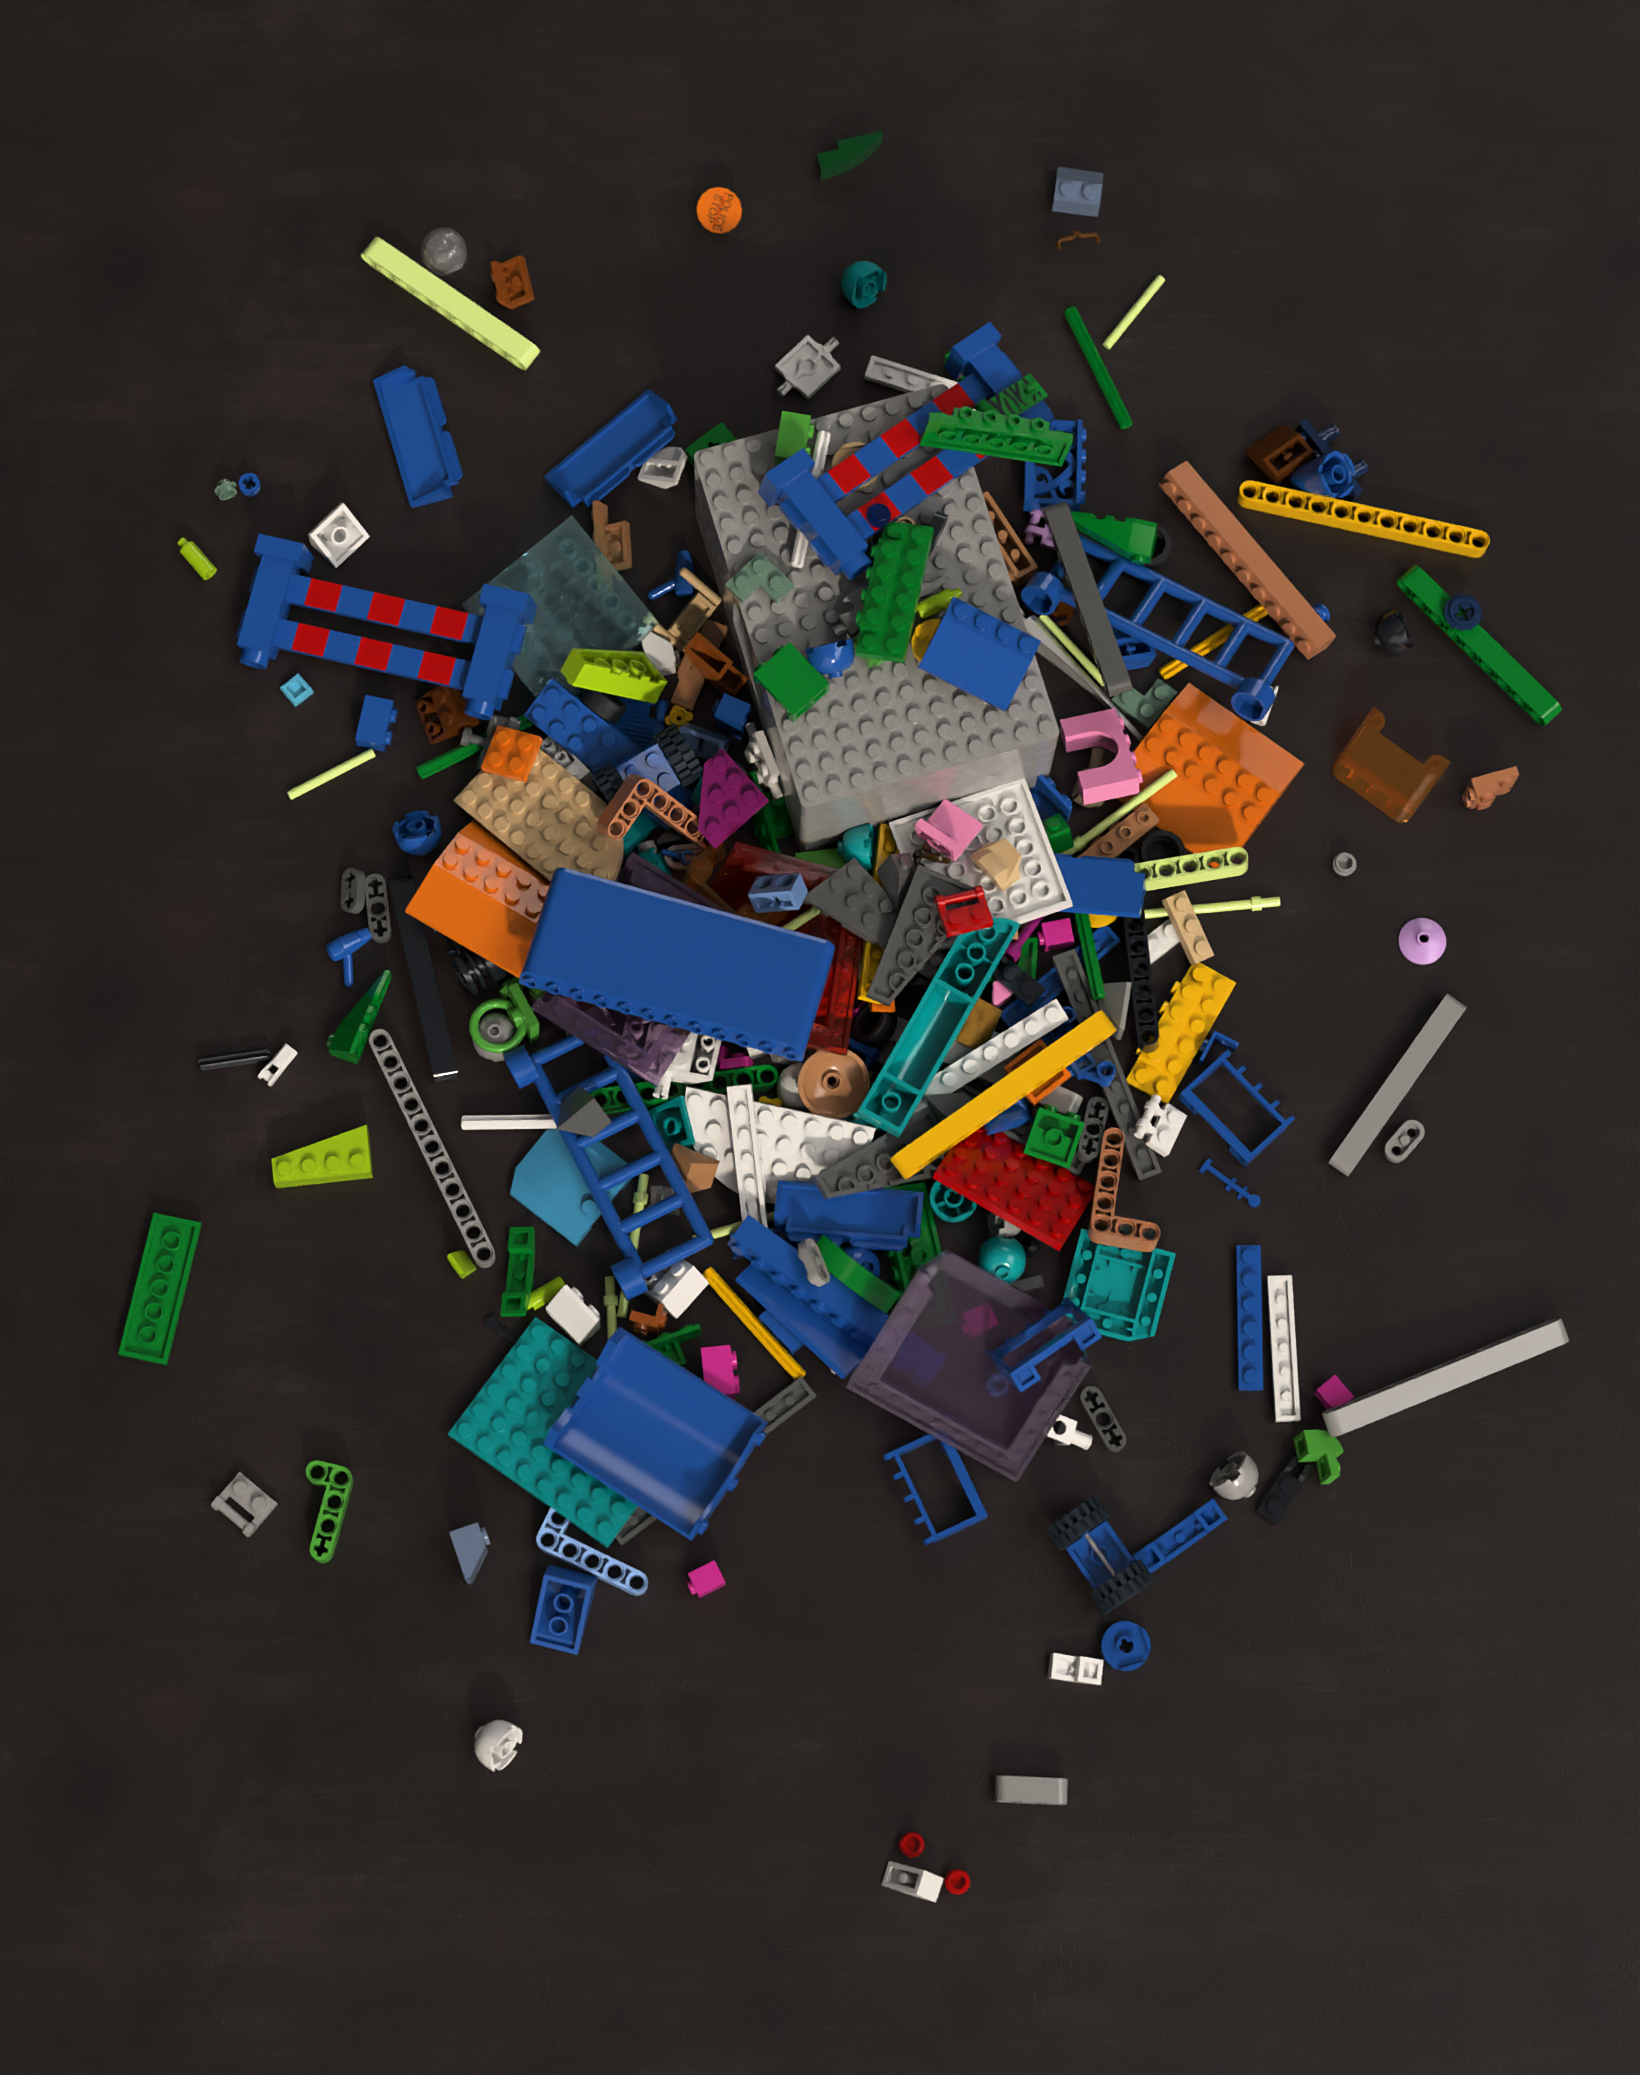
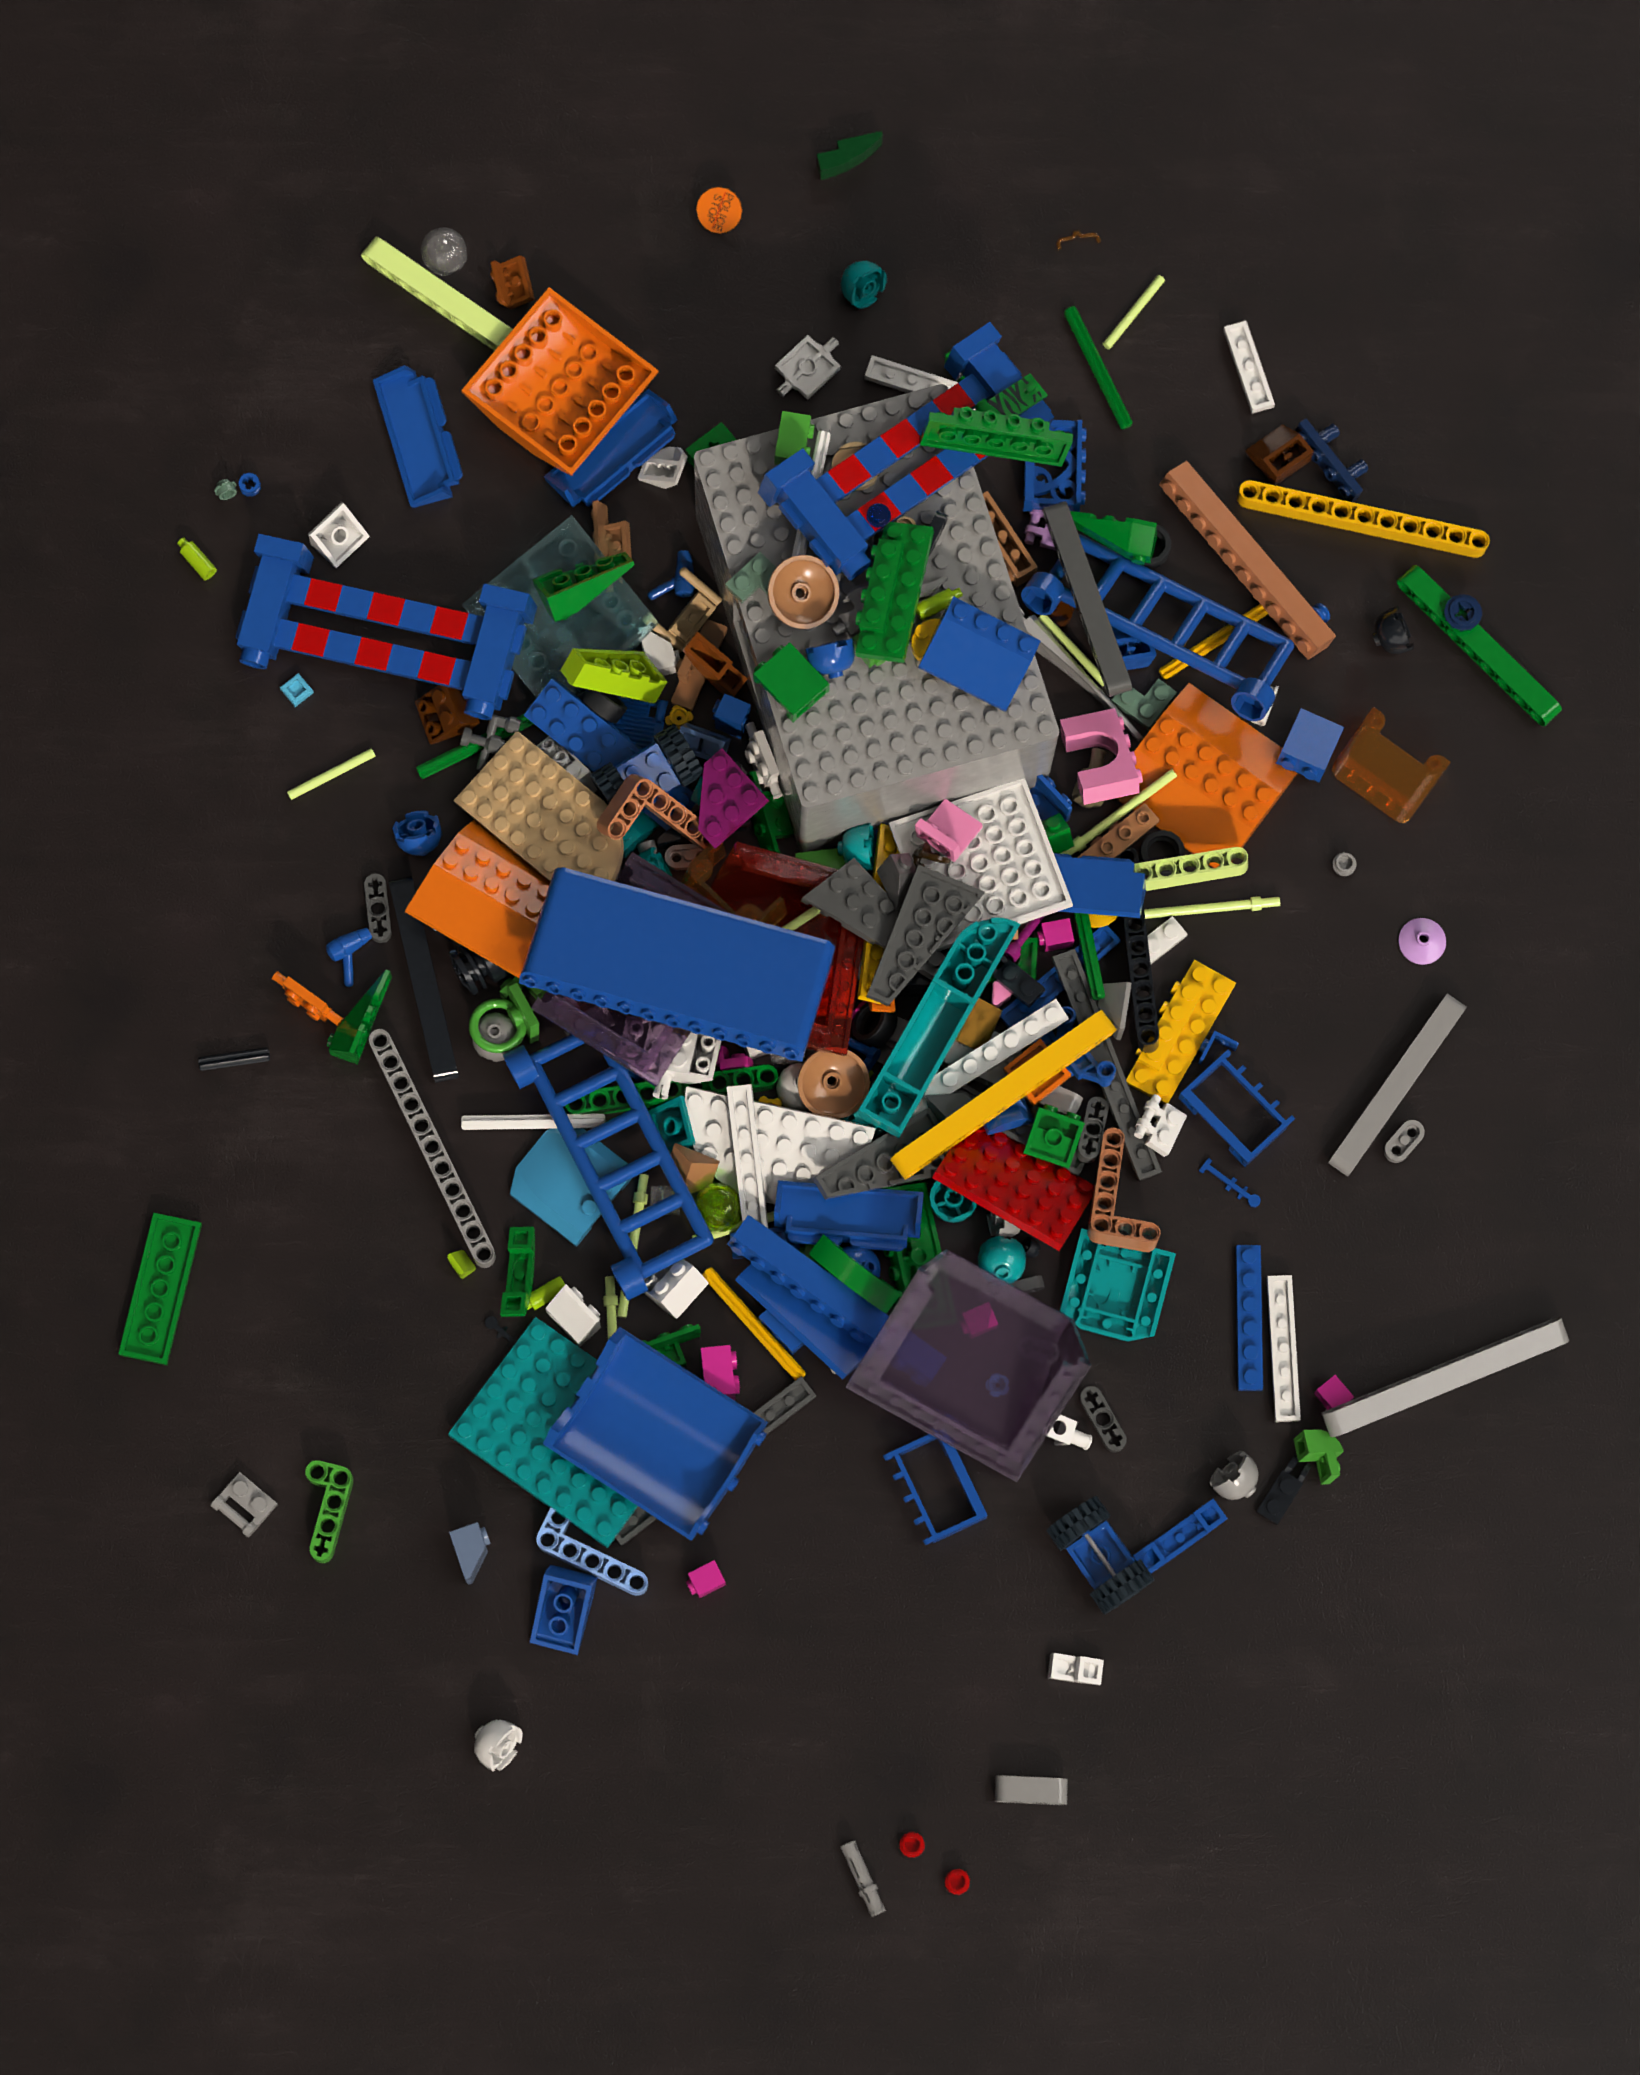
white bar [258,1043,298,1087] -> none
lime wedge [272,1125,373,1188] -> none
dark grey beam [340,868,365,914] -> none
blue brick [355,695,398,752] -> none
orange plate [481,725,543,783] -> none
dark grey slope [557,1086,612,1138] -> none
dark orange bracket [629,1303,668,1336] -> none
blue hand [661,849,695,866] -> none
medium blue brick [748,873,808,913] -> none
light grey plate [797,1238,830,1287] -> none
white slope [881,1861,944,1902] -> none
red plate [934,885,994,937] -> none
tan slope [970,838,1022,892] -> none
blue hinge [986,1297,1102,1392] -> none
sand blue slope [1052,167,1103,217] -> none
blue plate [1101,1621,1151,1672] -> none
tan plate [1162,890,1214,965] -> none
blue cone [1291,451,1355,498] -> none
nougat plate [1462,766,1519,810] -> none
none -> orange plate [272,971,343,1026]
none -> orange slope [461,287,659,476]
none -> green wedge [532,552,635,622]
none -> clear neon green cylinder [695,1183,741,1232]
none -> medium nougat dish [767,555,839,629]
none -> light grey pin [840,1841,886,1917]
none -> white plate [1223,321,1275,413]
none -> blue brick [1276,708,1344,783]

